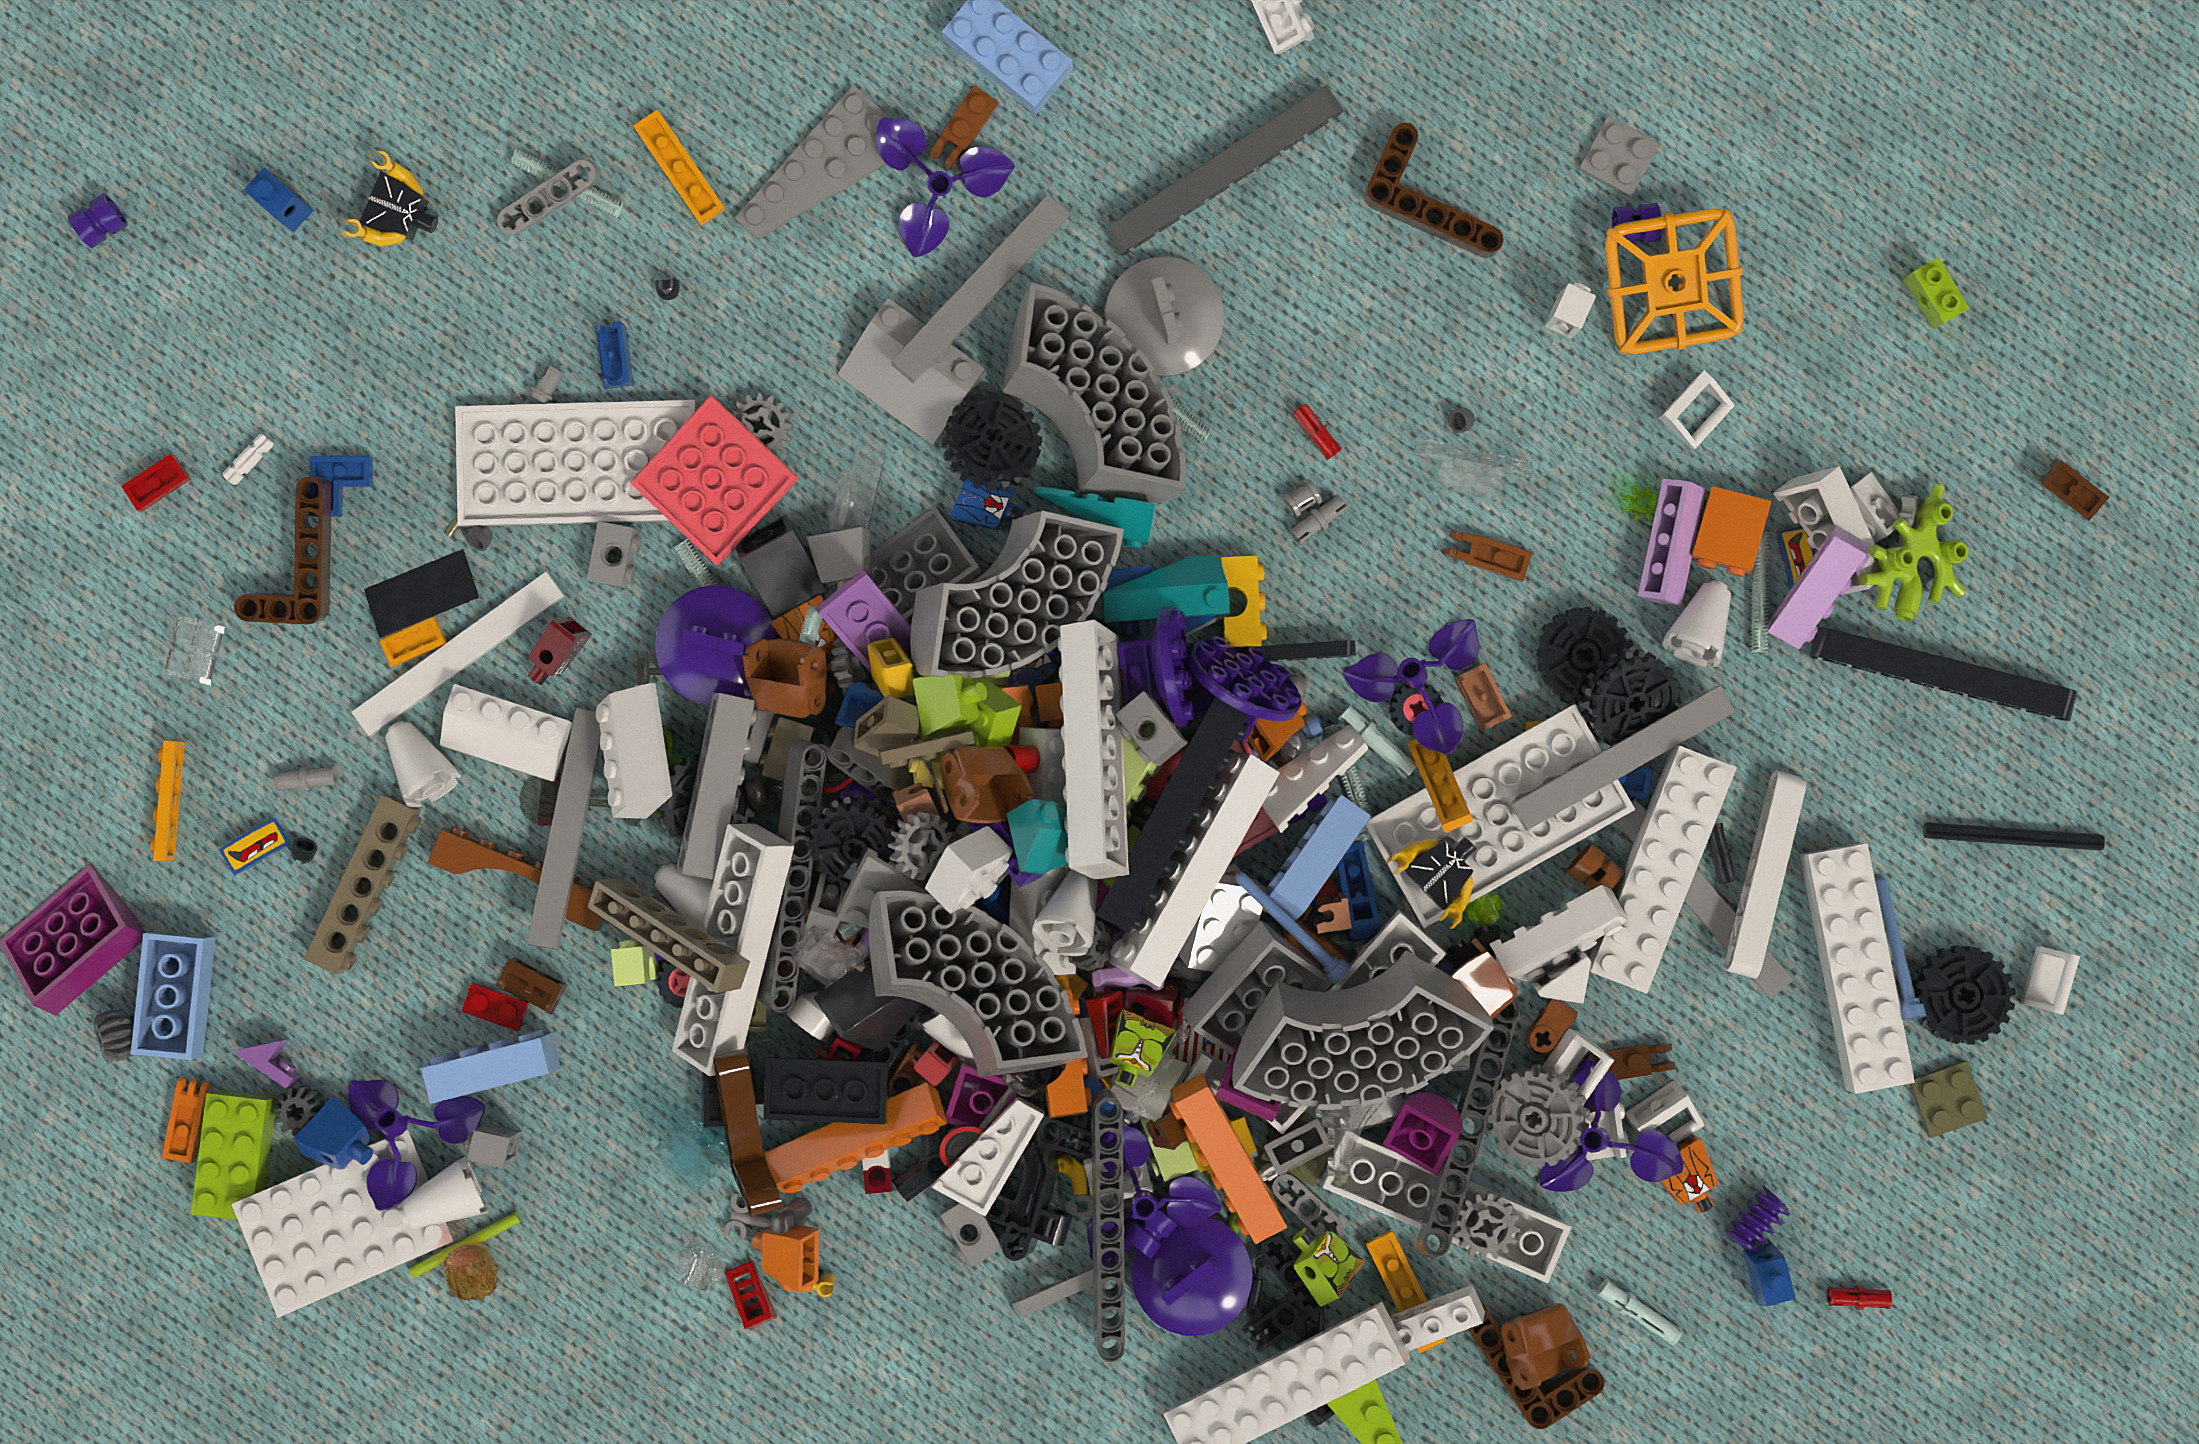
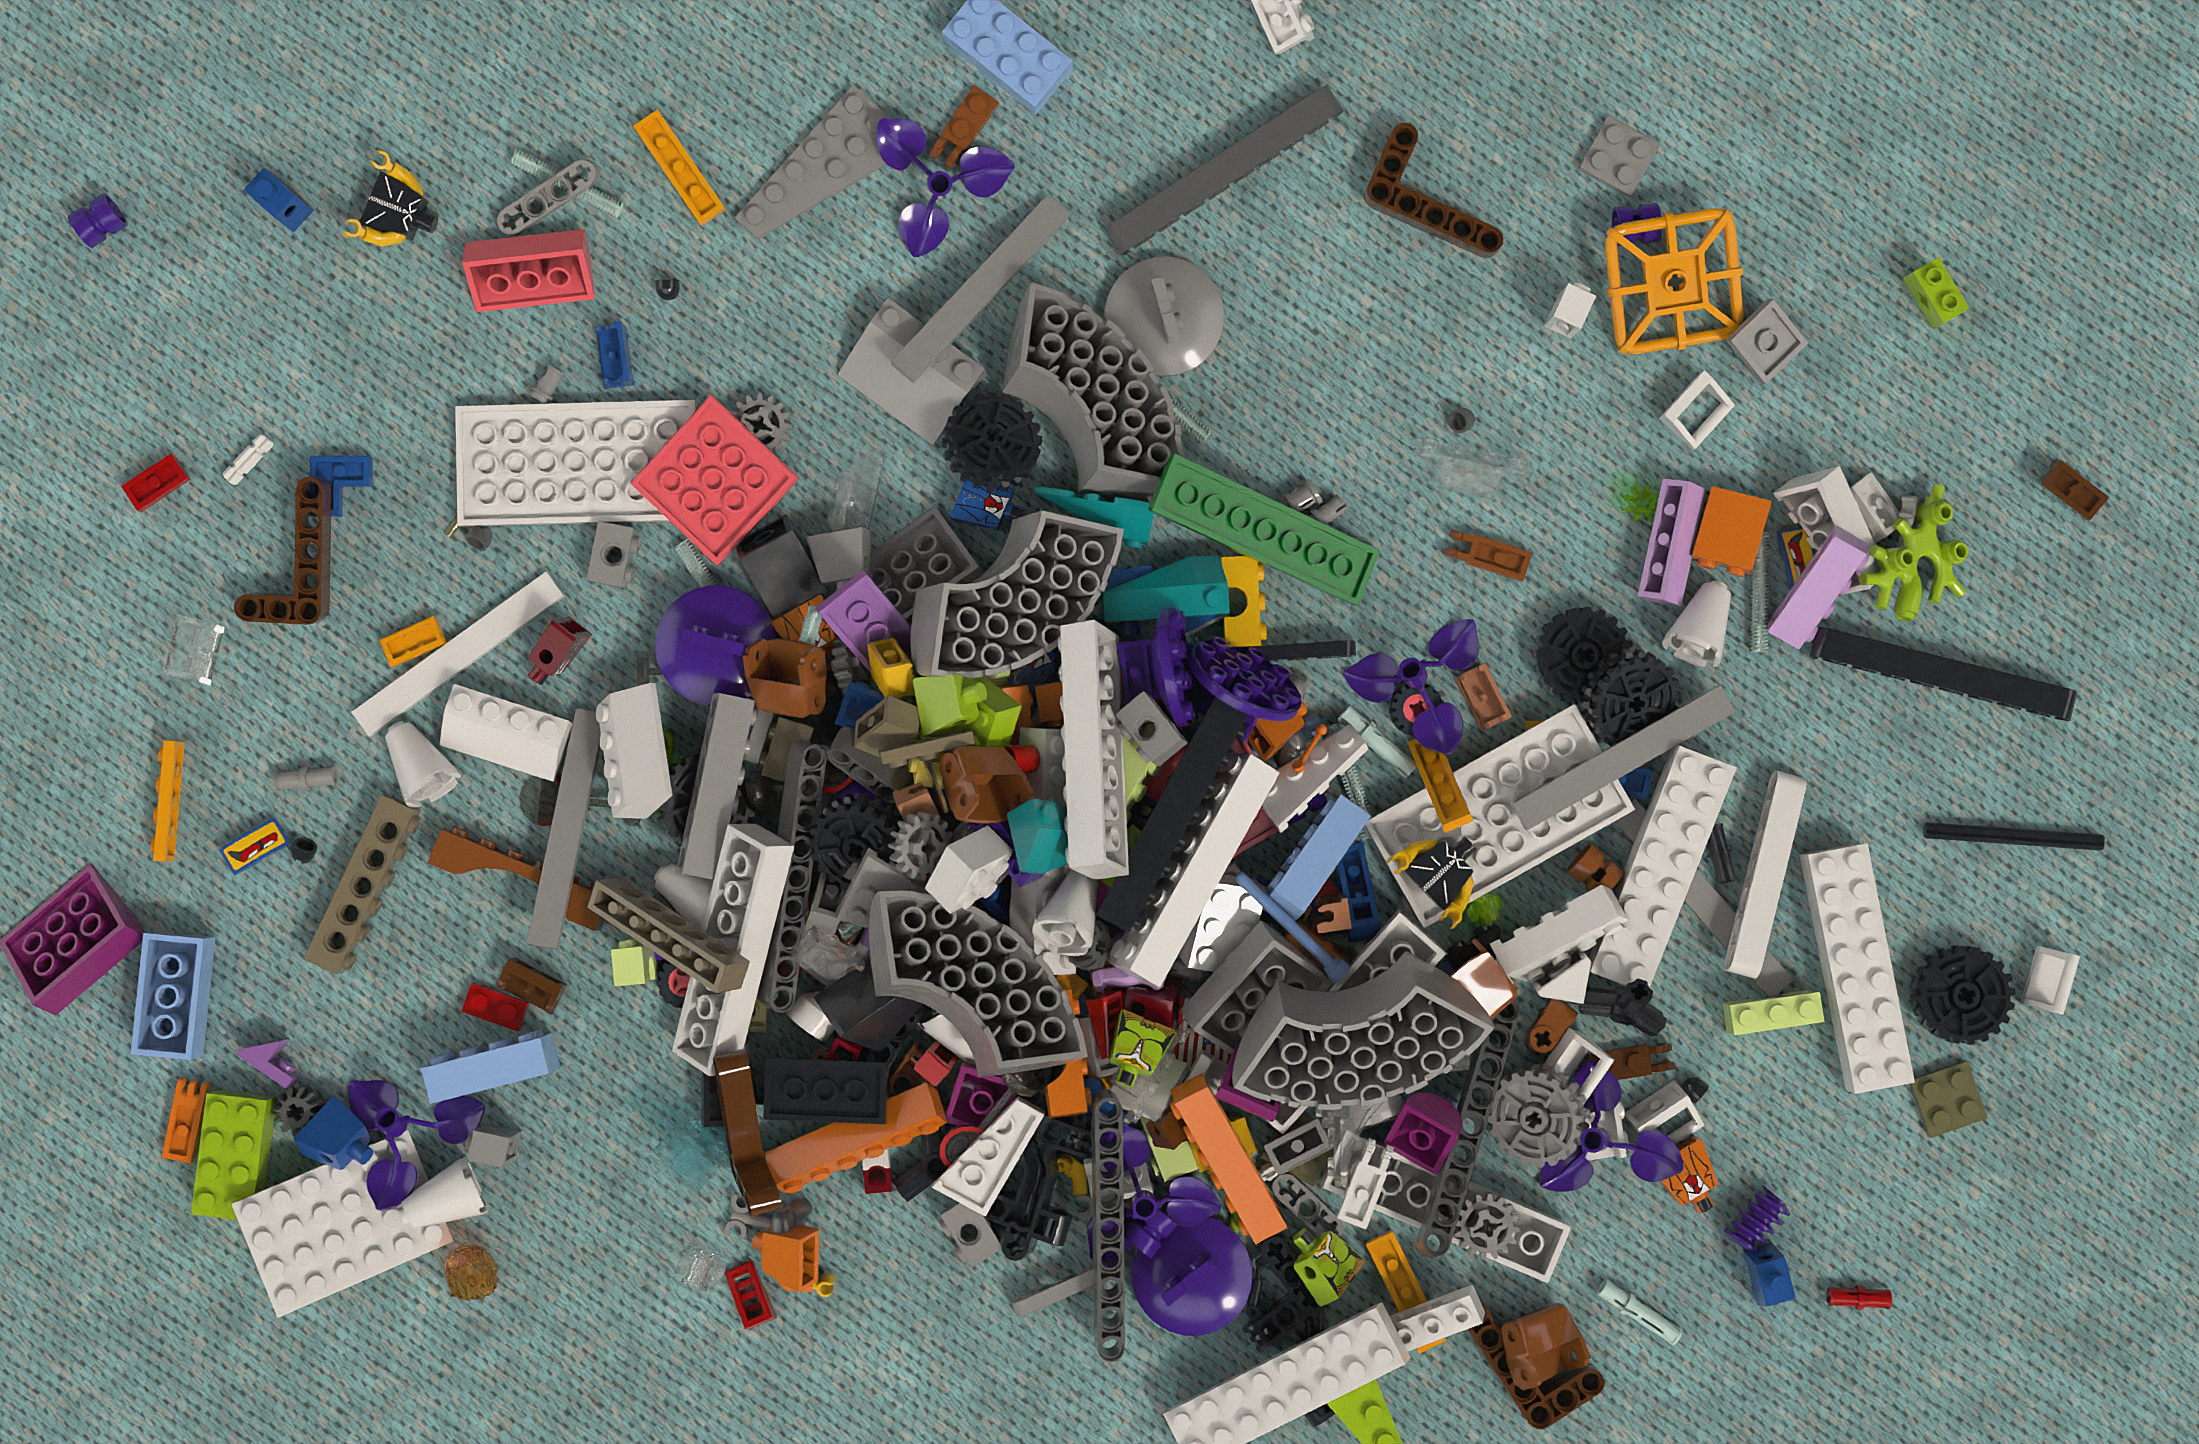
dark grey gear [94,1009,133,1062] -> none
black sticker [364,549,480,638] -> none
lime bar [409,1211,522,1278] -> none
red axle [1293,404,1342,460] -> none
medium blue piece [1875,877,1926,1021] -> none
none -> coral slope [462,229,595,312]
none -> green plate [1148,453,1380,606]
none -> orange hinge [1292,724,1327,773]
none -> white hinge [1336,1138,1394,1229]
none -> black piece [1578,978,1667,1037]
none -> black hinge [1683,1077,1709,1104]
none -> yellowish green arch [1722,989,1825,1035]
none -> light grey plate [1726,298,1808,384]

